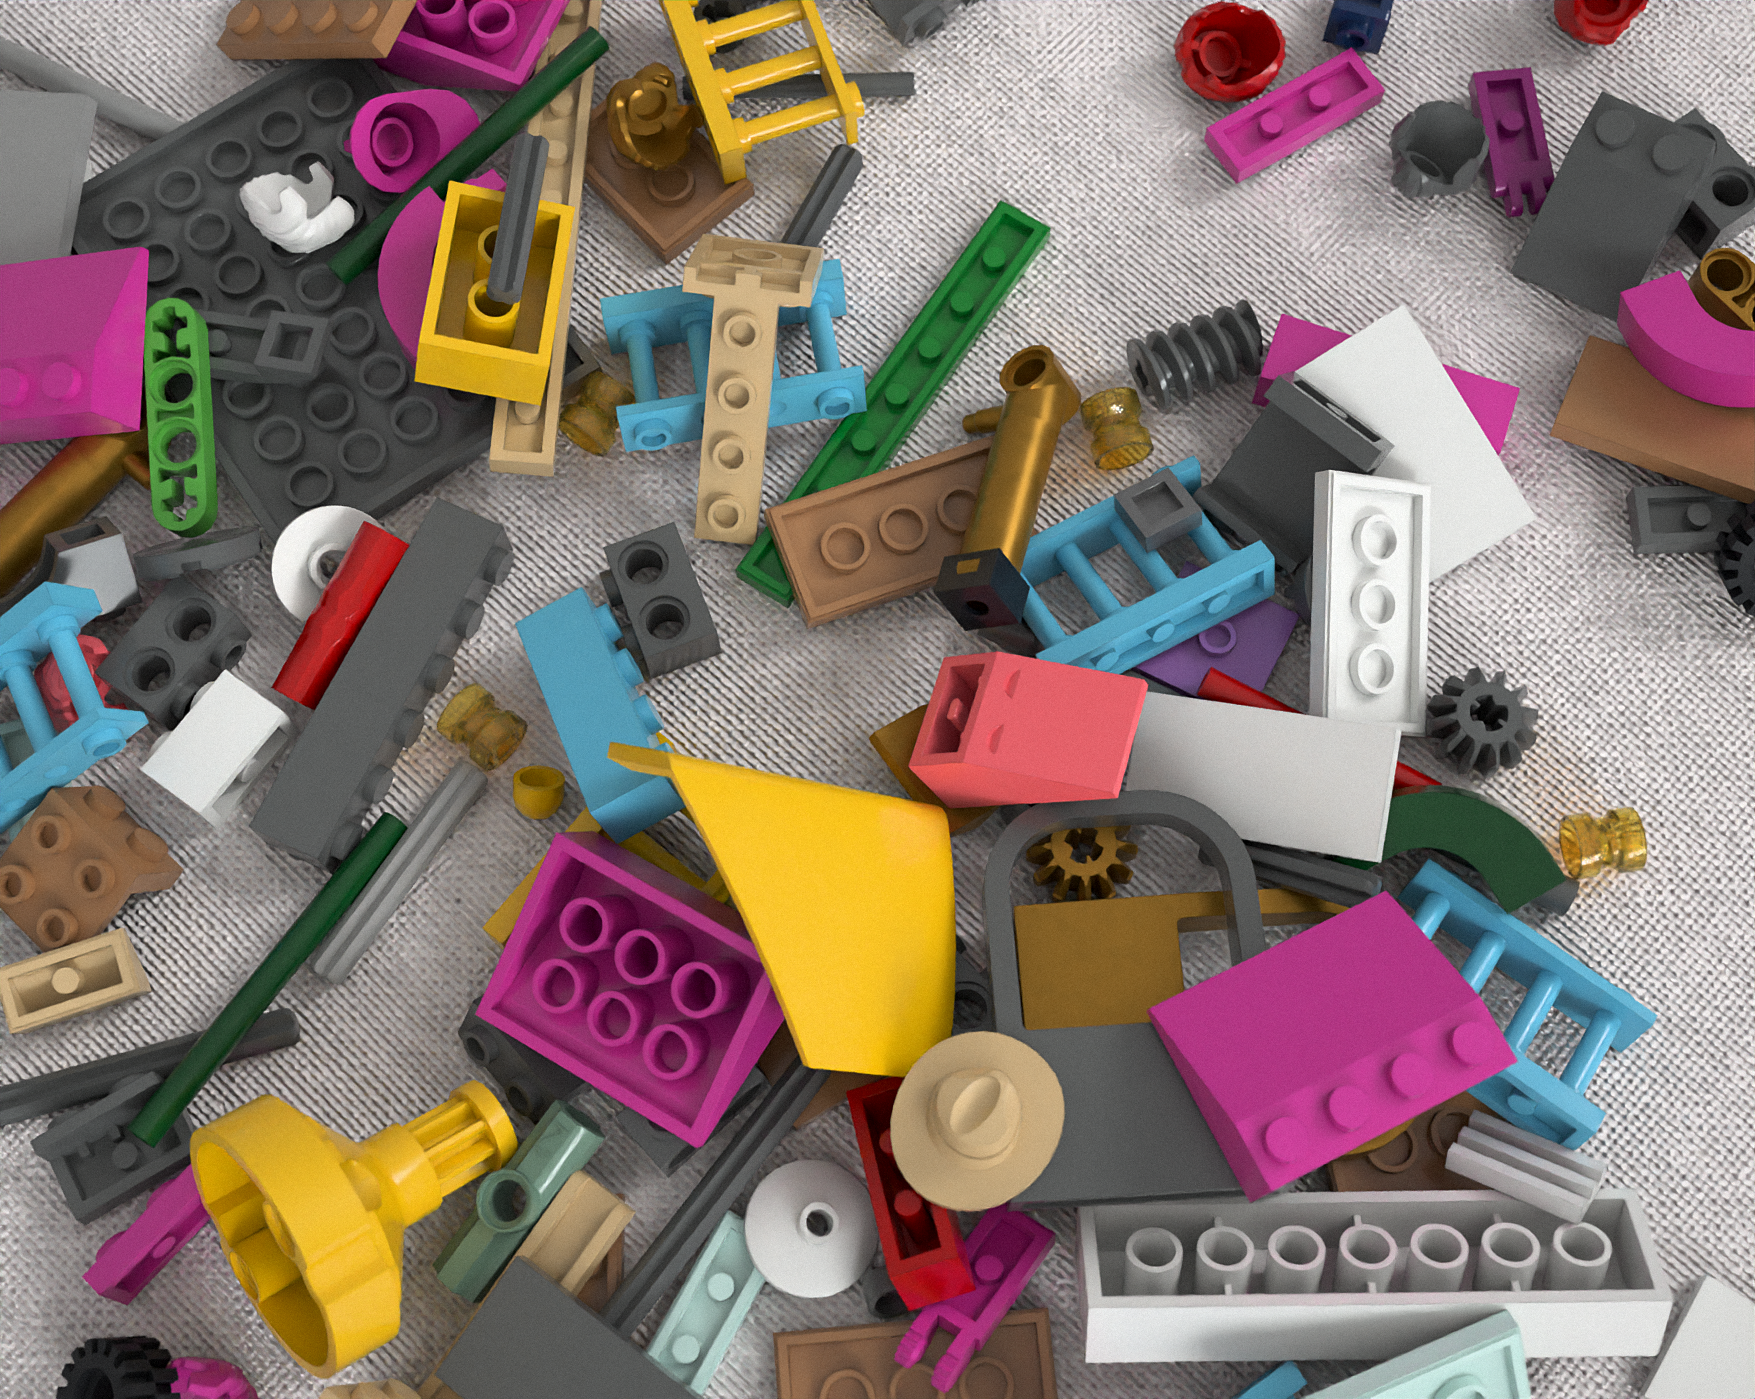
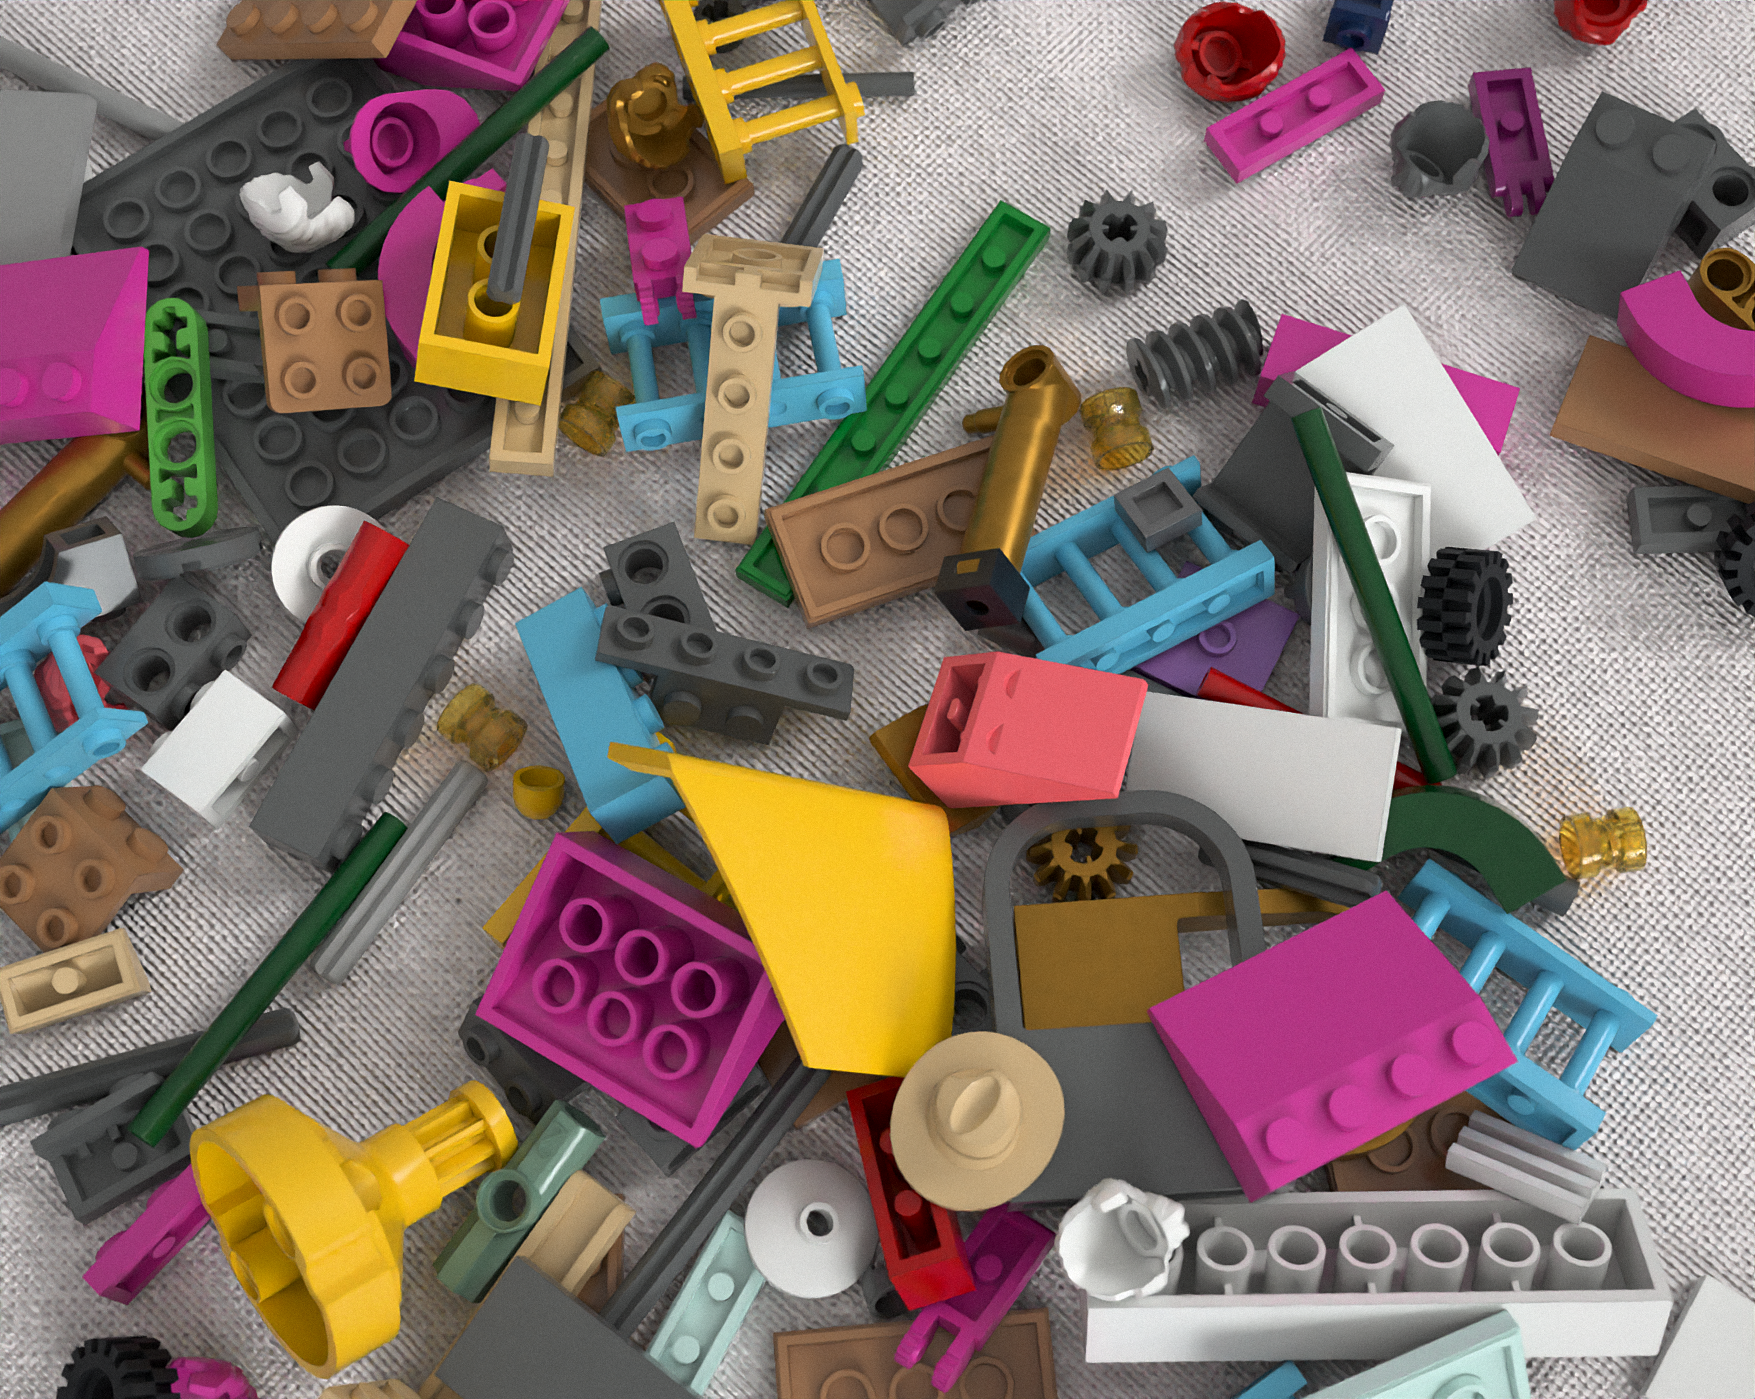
none -> medium nougat bracket [237,268,392,413]
none -> dark grey bracket [595,605,854,745]
none -> dark pink hinge [624,196,697,326]
none -> white hair [1054,1178,1189,1301]
none -> dark grey gear [1067,190,1168,295]
none -> dark green piece [1290,406,1457,784]
none -> black tyre [1417,547,1513,666]

